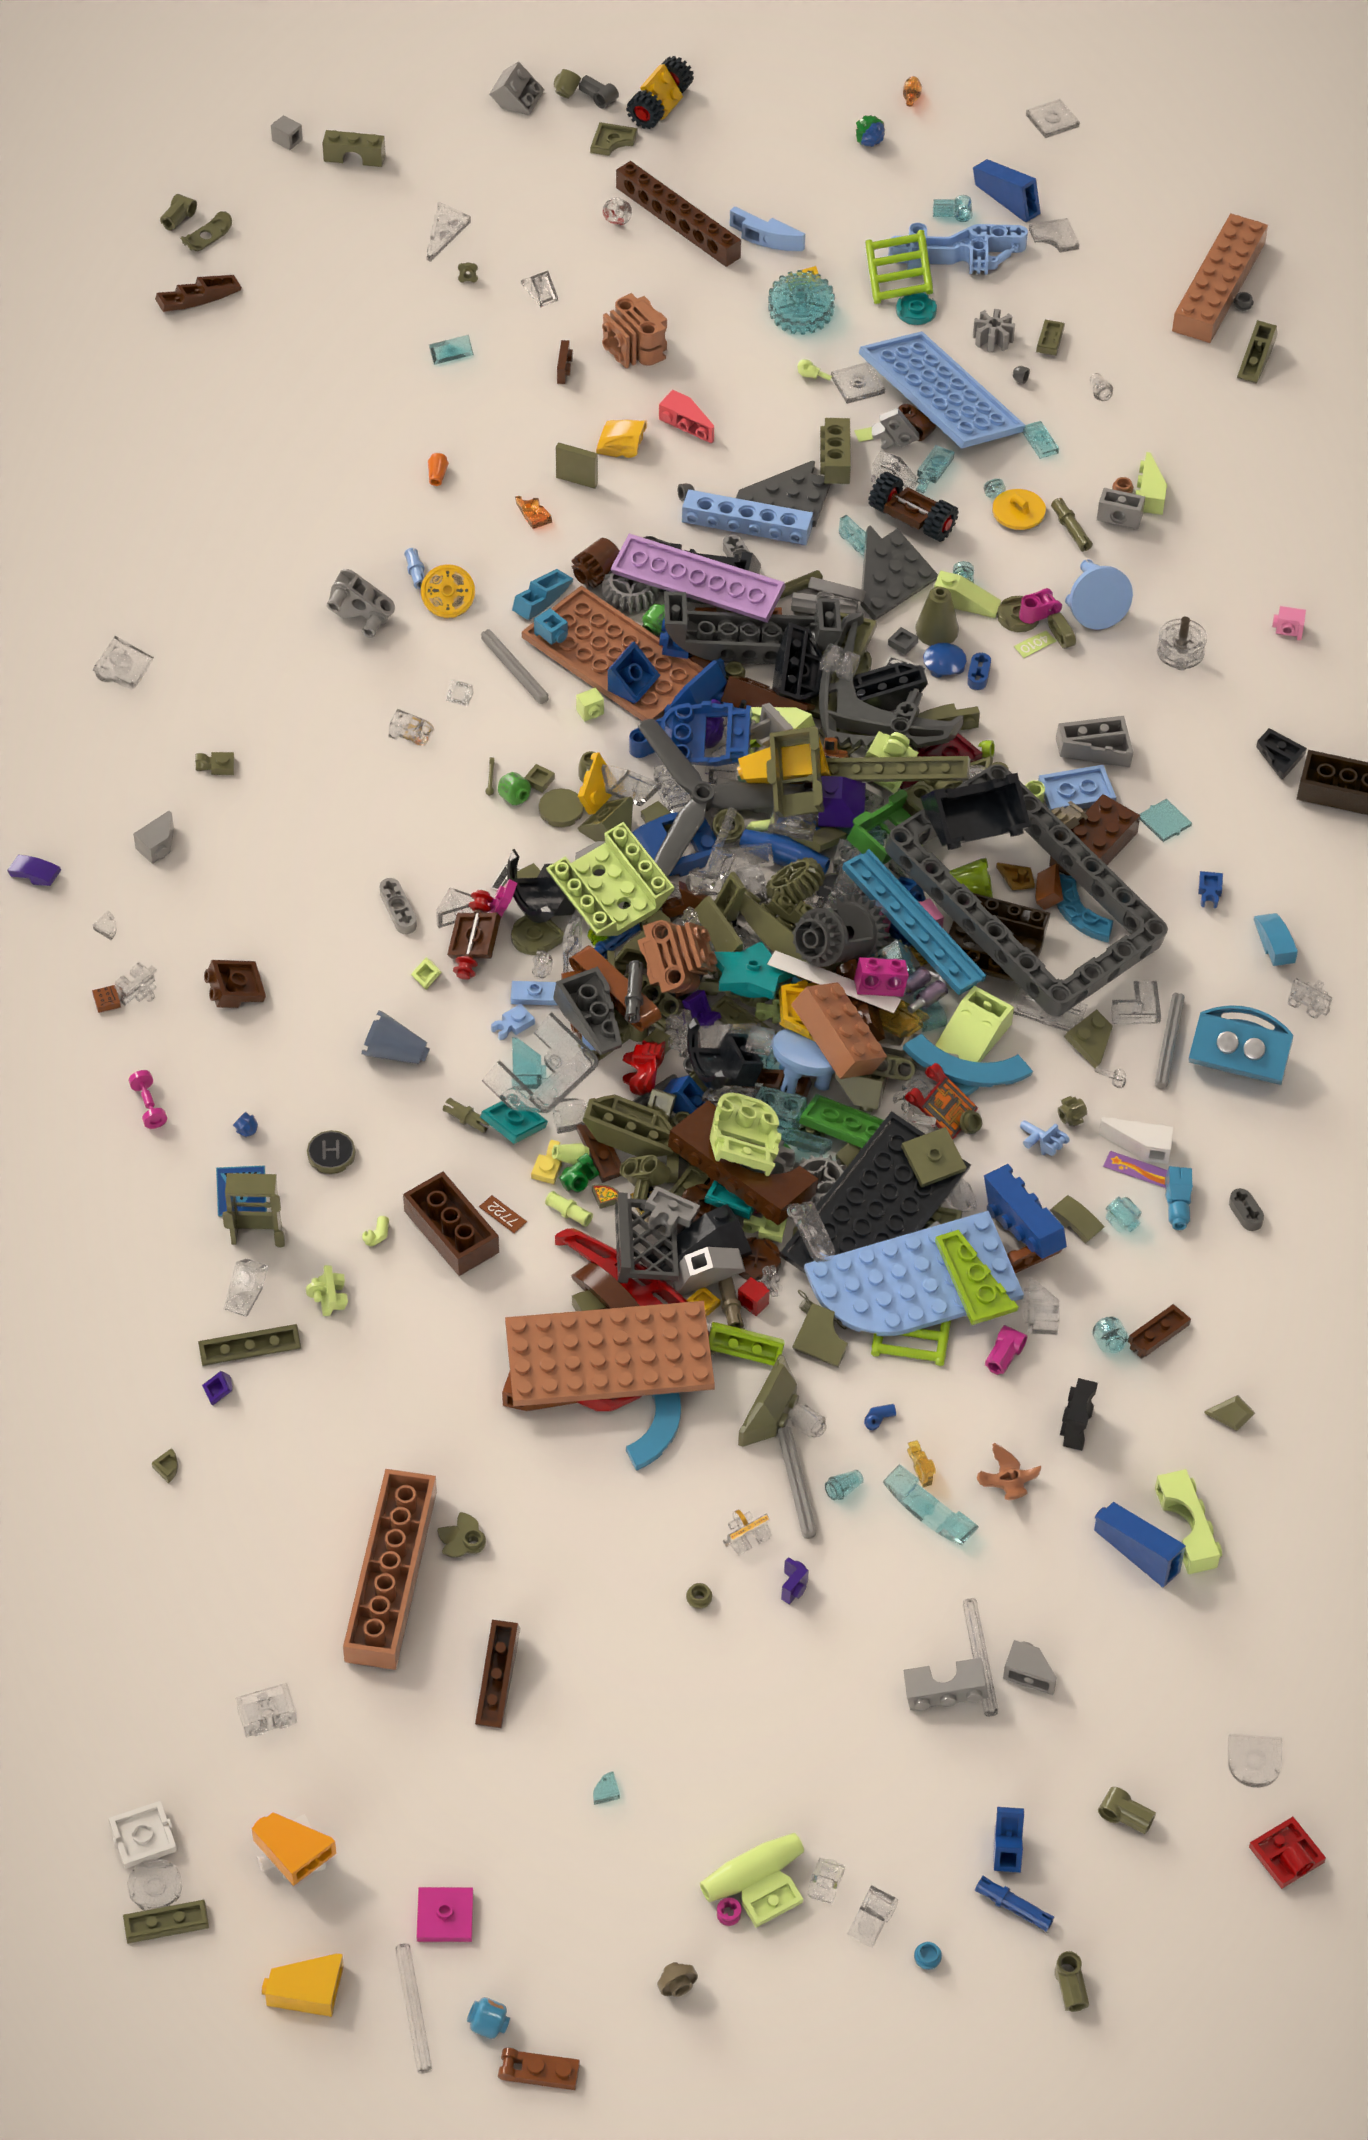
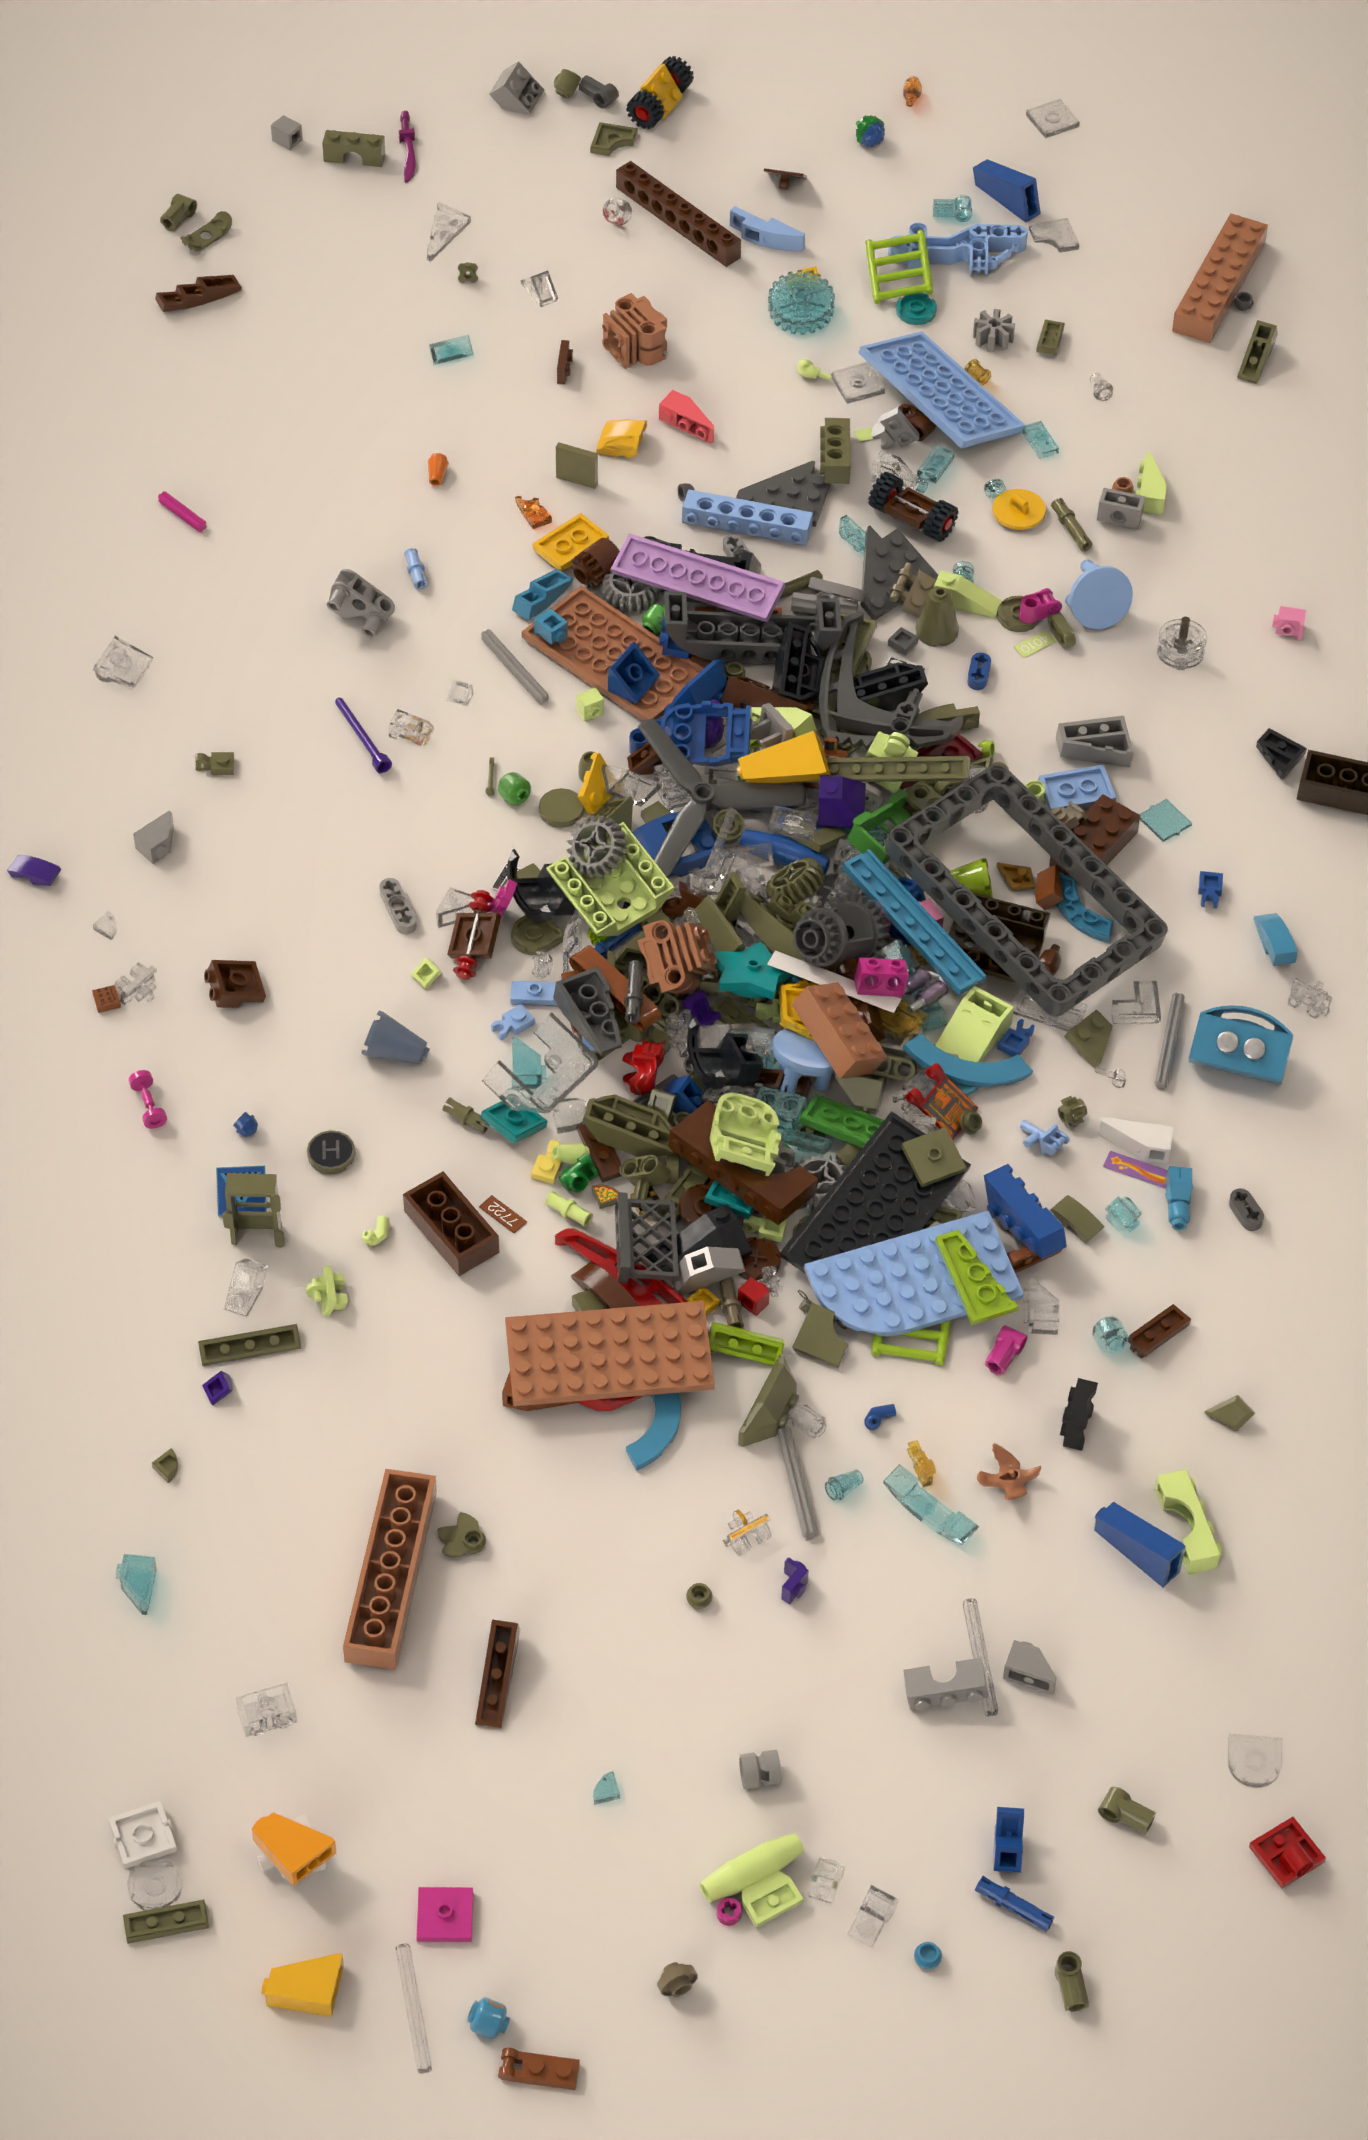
yellow shield [421,564,475,618] -> none
olive plate [524,764,555,793] -> none
light grey plate [645,1186,700,1237] -> none
yellowish green arm [746,819,774,832] -> none
olive piece [766,726,824,818] -> none
clear plate [787,1201,835,1263] -> none
clear wheel [820,643,860,681] -> none
black windscreen [921,773,1031,850] -> none
blue dish [923,643,967,678] -> none
dark grey hinge [1013,366,1030,384] -> none
none -> clear light blue slope [116,1554,157,1615]
none -> dark pink axle [158,491,207,532]
none -> dark purple piece [335,697,392,773]
none -> magenta sword [399,110,416,183]
none -> yellow plate [533,513,609,572]
none -> light grey gear [567,816,628,878]
none -> reddish brown slope [627,742,664,776]
none -> light grey wheel [739,1750,782,1789]
none -> reddish brown piece [764,168,807,190]
none -> dark tan plate [889,563,936,618]
none -> clear yellow bush [964,359,991,386]
none -> blue plate [997,1019,1035,1057]
none -> reddish brown plant [1039,944,1061,976]

